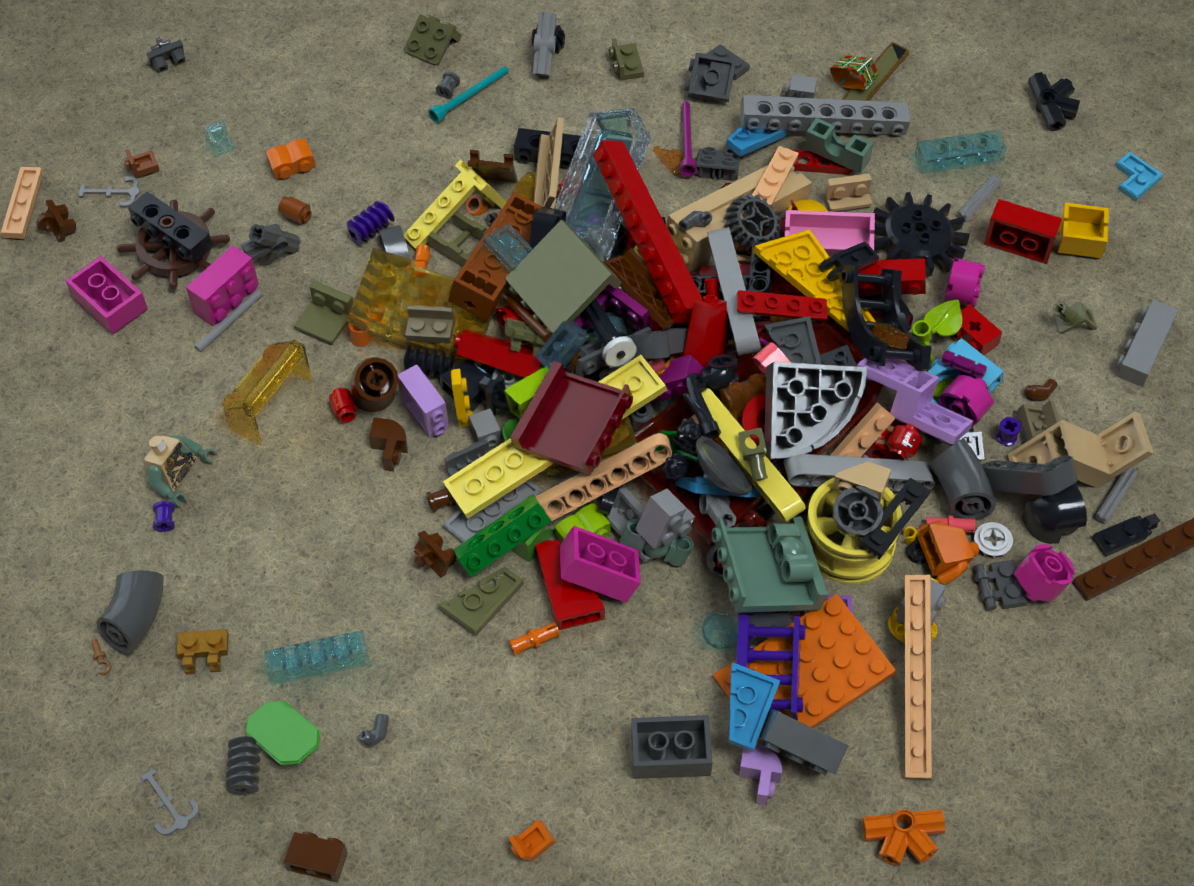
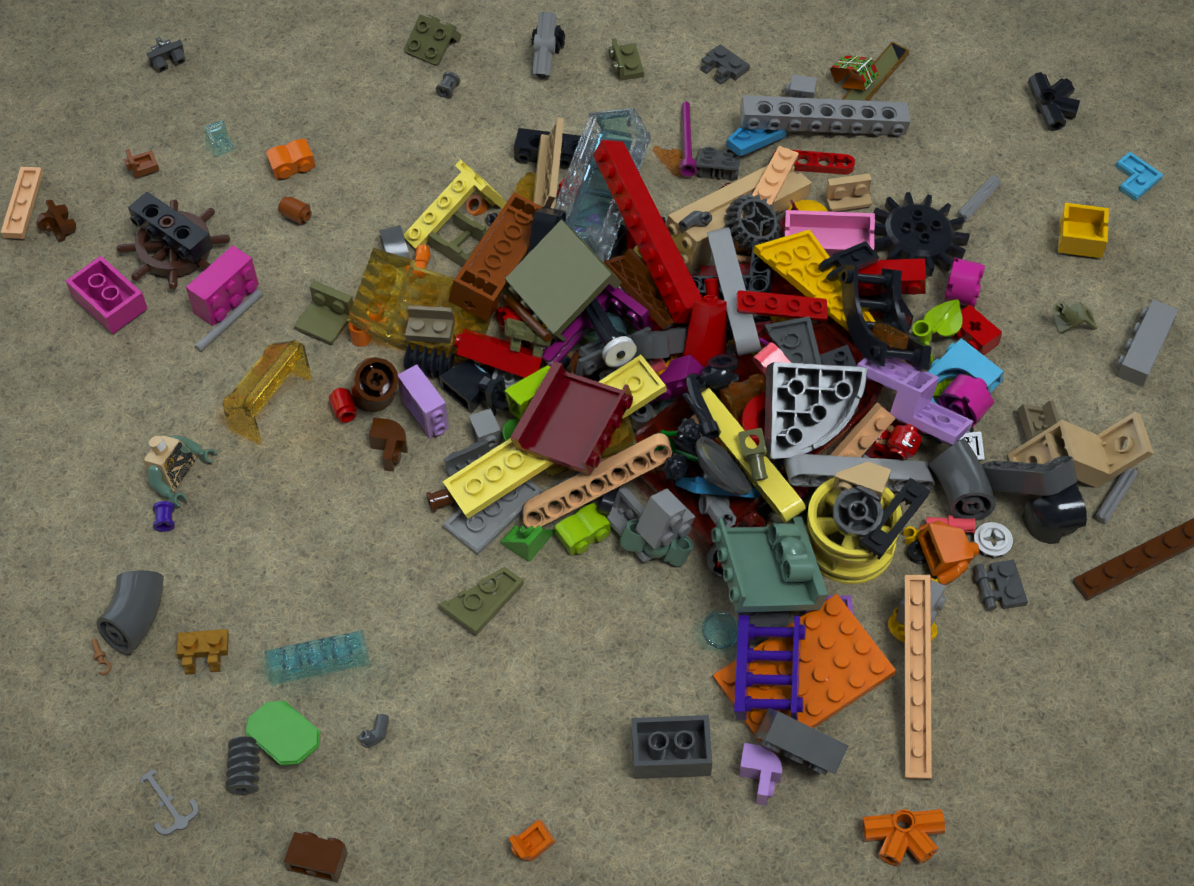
light grey piece [78,176,140,208] -> none
dark grey piece [241,224,301,266] -> none
dark purple piece [347,201,395,246] -> none
reddish brown hips [414,530,457,578] -> none
teal piece [428,66,509,124] -> none
yellow hinge [451,369,473,428] -> none
green brick [454,494,552,577] -> none
reddish brown flag [468,149,518,183] -> none
clear light blue plate [483,224,533,273] -> none
orange pin [509,622,560,655] -> none
clear light blue brick [535,321,590,369] -> none
red slope [535,539,605,630] -> none
dark pink brick [560,526,641,603] -> none
dark grey plate [685,53,736,102] -> none
dark azure wing [729,662,780,752] -> none
sand green arch [804,118,873,174] -> none
clear light blue brick [915,130,1007,174] -> none
magenta axle [941,350,987,378] -> none
red brick [984,199,1062,264] -> none
dark purple bush [996,417,1021,447] -> none
dark pink brick [1014,544,1075,601] -> none
reddish brown arm [1024,379,1058,401] -> none
black hinge [1092,513,1160,557] -> none

